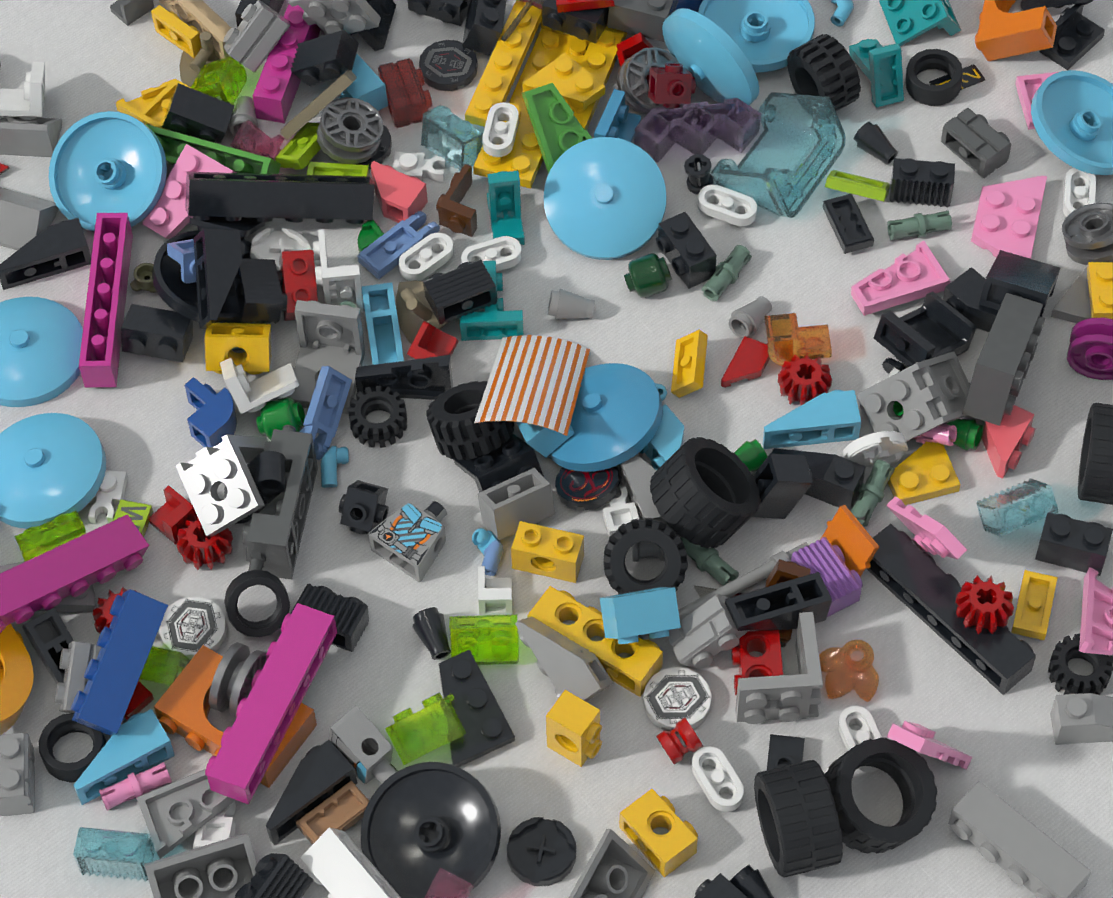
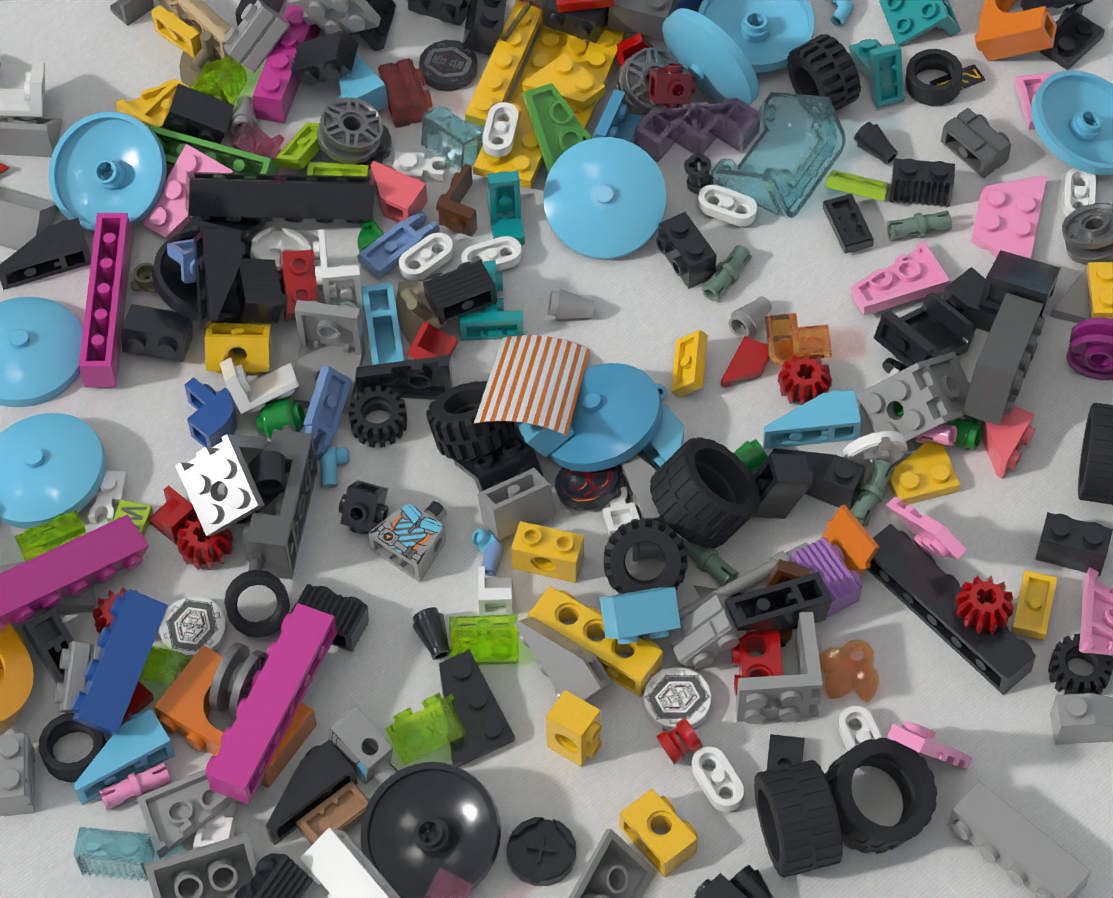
dark tan tile [280,70,357,140] -> none
dark green head [624,253,672,298] -> none
clear light blue brick [976,478,1058,537] -> none

